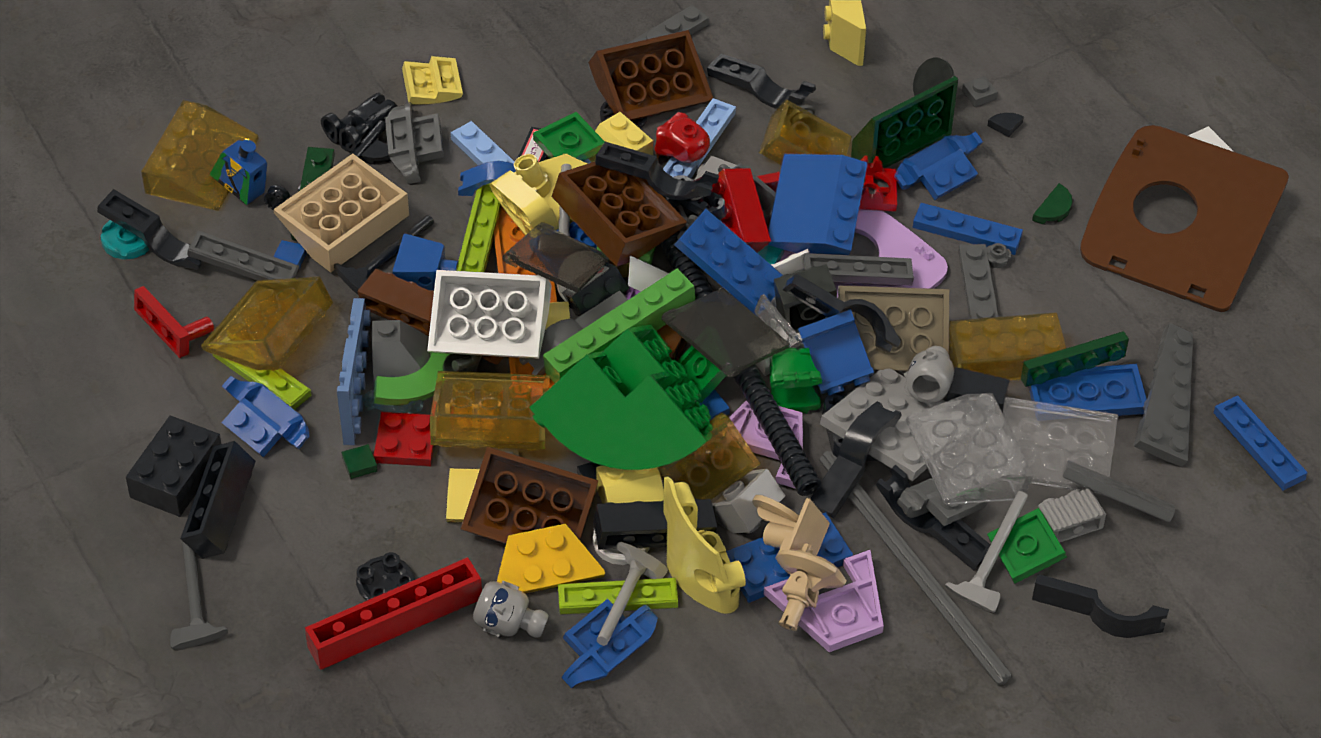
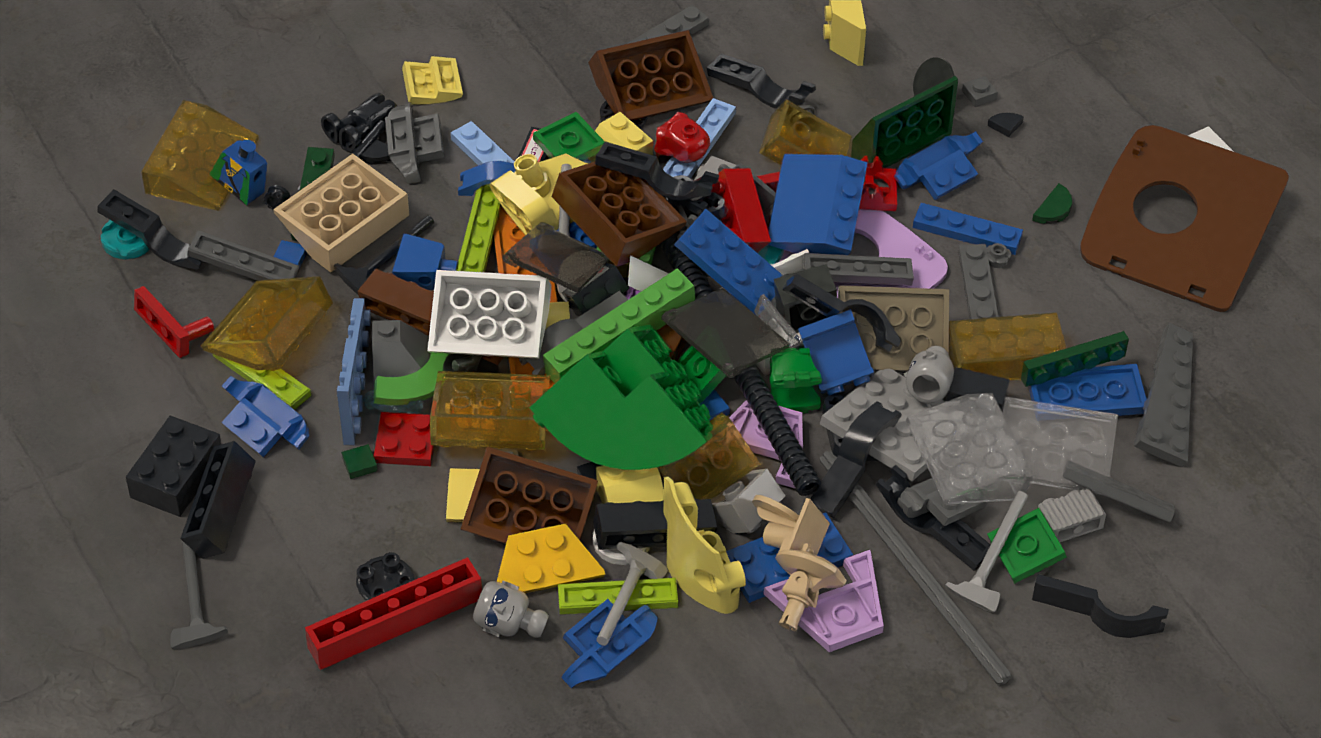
blue plate [1214,395,1308,490] -> none

